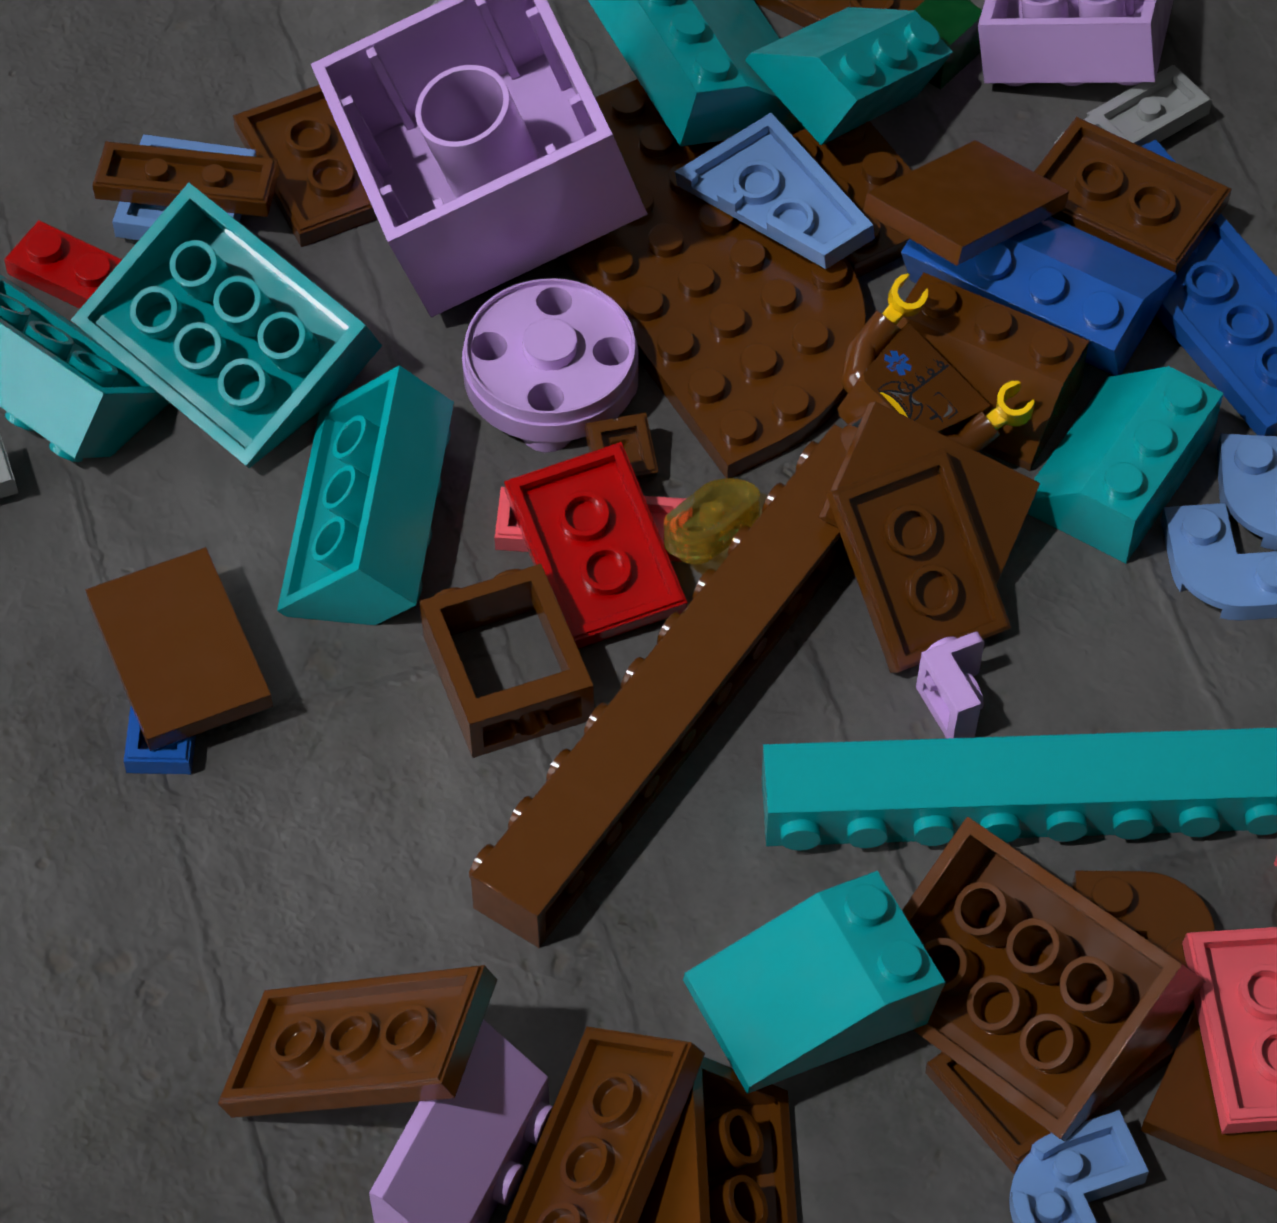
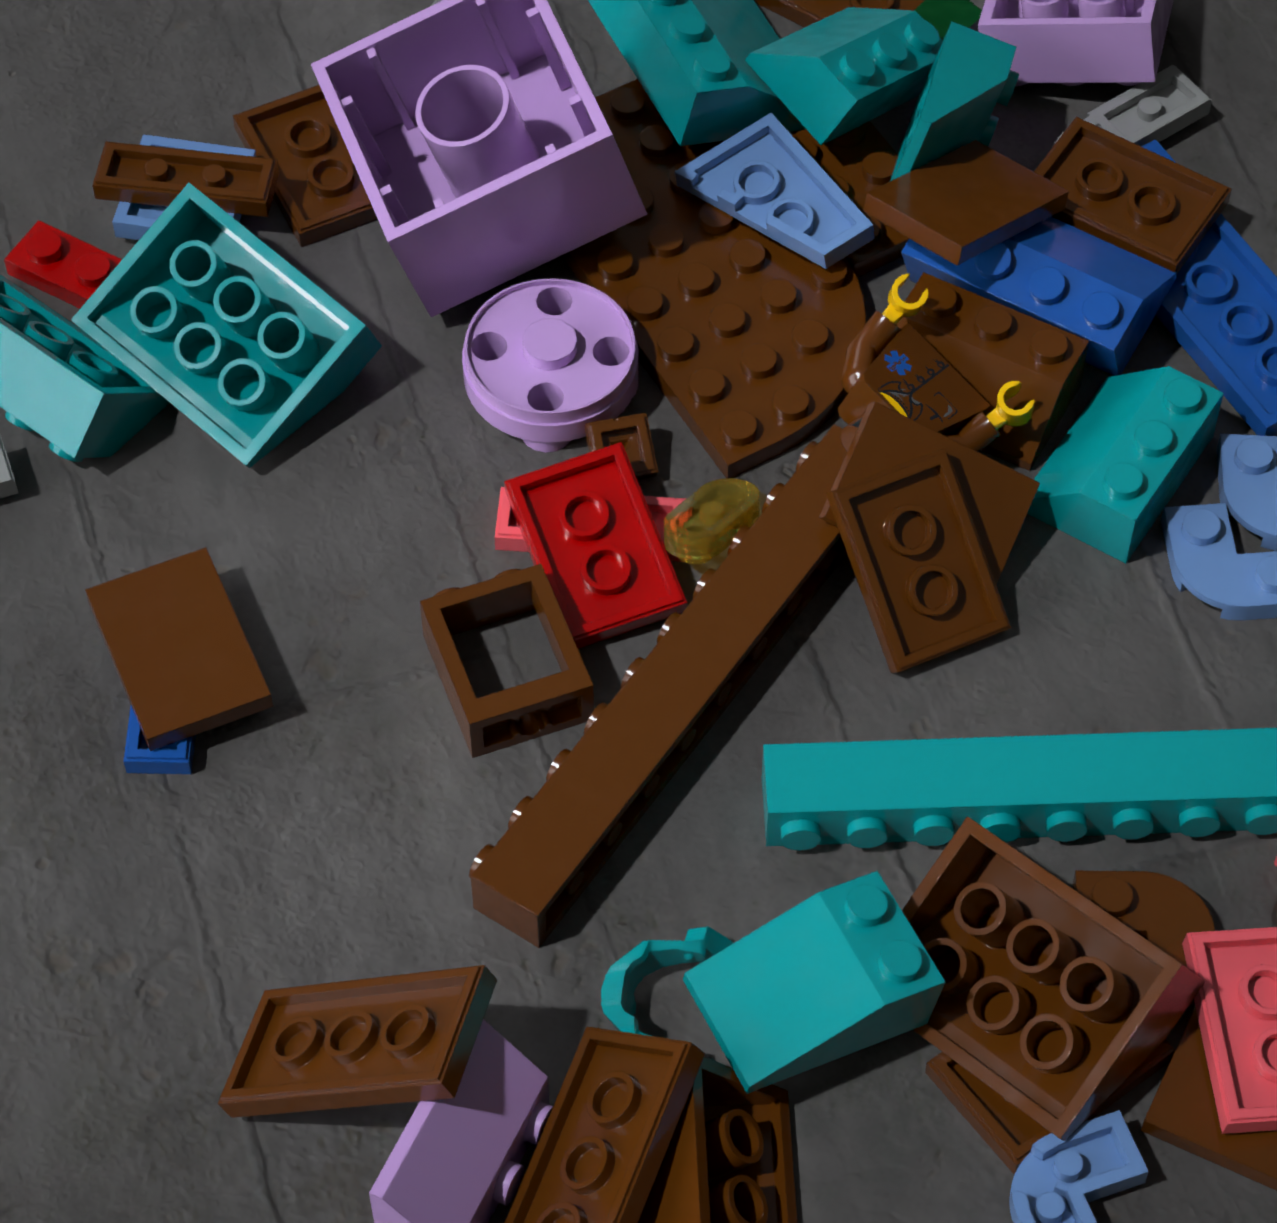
teal slope [277,365,454,626] -> none
lavender bracket [916,632,984,738] -> none
none -> teal helmet [601,926,734,1036]
none -> teal slope [890,21,1019,181]

